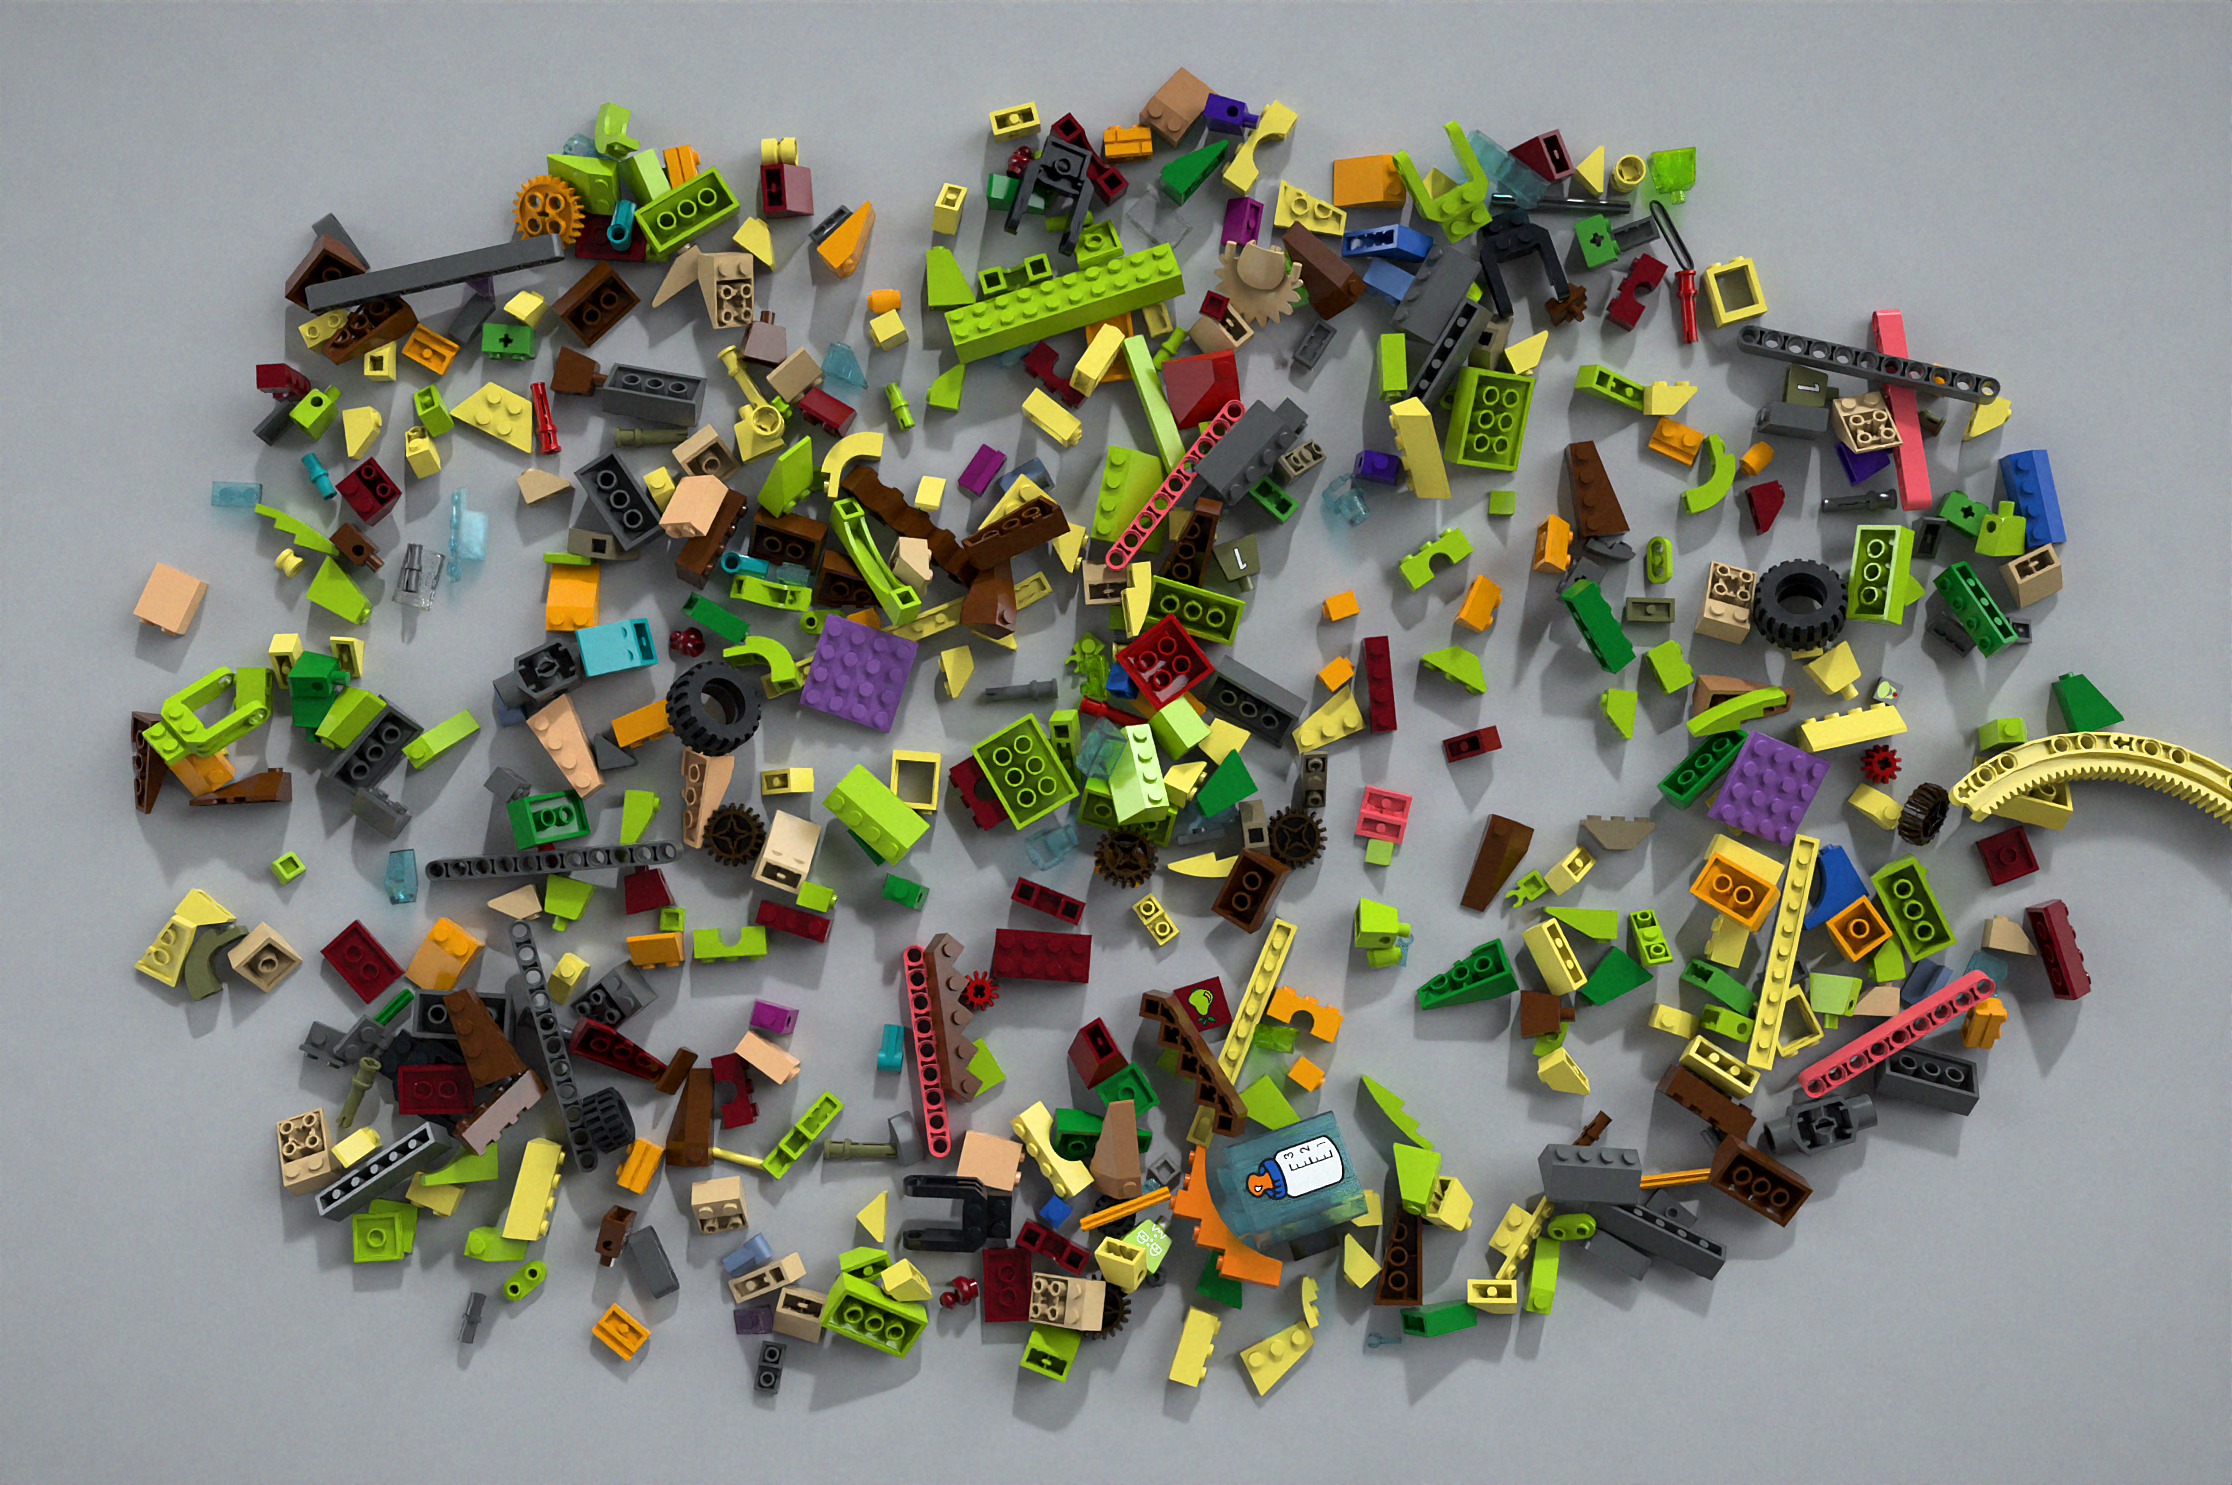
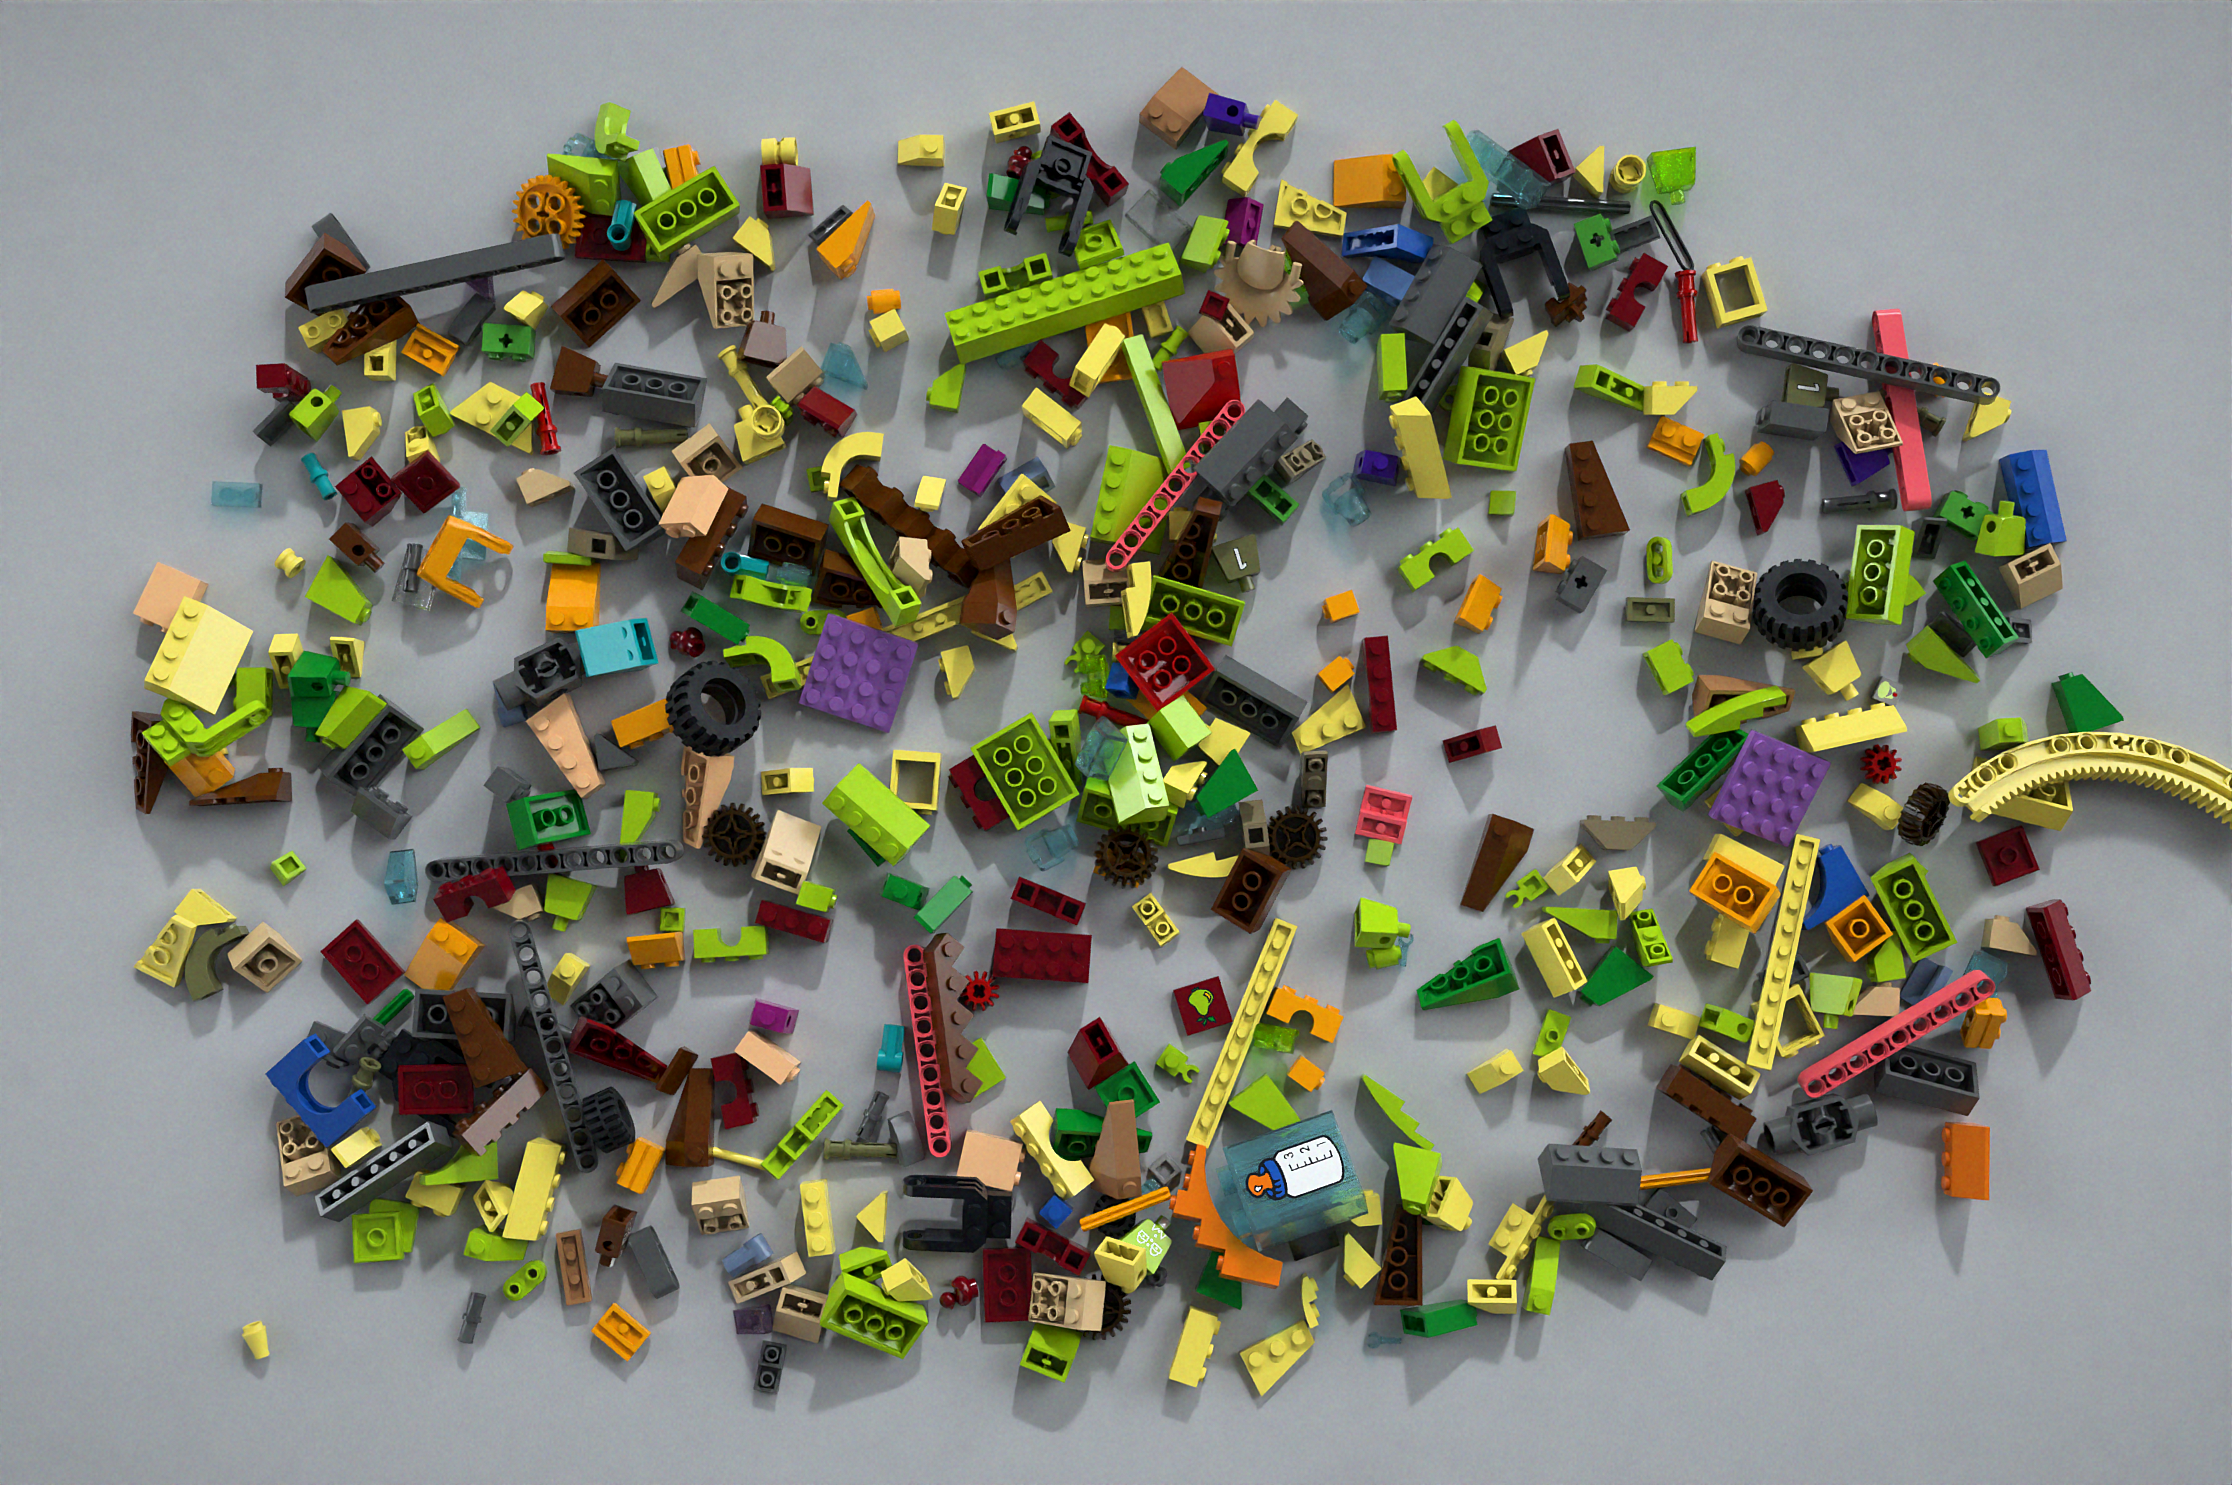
lime slope [254,503,347,560] -> none
lime slope [756,435,814,518] -> none
lime pin [884,382,915,431] -> none
lime slope [926,246,976,311] -> none
dark grey pin [986,678,1058,703] -> none
light orange brick [1103,124,1152,164] -> none
reddish brown brick [1139,989,1248,1138] -> none
dark grey plate [1292,318,1337,371] -> none
reddish brown torso [1521,990,1576,1039] -> none
green brick [1559,579,1636,674] -> none
dark grey slope [1582,537,1636,561] -> none
lime slope [1599,688,1638,741] -> none
bright green slope [1680,957,1758,1016] -> none
none -> light yellow slope [144,596,253,716]
none -> light yellow cone [242,1321,270,1359]
none -> blue arch [265,1033,376,1148]
none -> dark red tile [391,451,460,514]
none -> light orange connector [417,515,514,608]
none -> dark red arch [433,866,516,923]
none -> light yellow slope [473,1180,514,1232]
none -> lime slope [490,391,544,447]
none -> medium nougat plate [556,1229,592,1306]
none -> light yellow brick [800,1178,836,1257]
none -> dark grey pin [856,1090,889,1141]
none -> light yellow slope [898,135,945,166]
none -> slope [914,875,973,934]
none -> lime slope [1179,215,1230,273]
none -> clear light blue piece [1338,291,1388,344]
none -> light yellow slope [1466,1048,1524,1094]
none -> light yellow slope [1608,867,1646,921]
none -> lime slope [1906,625,1980,684]
none -> orange slope [1941,1122,1990,1200]

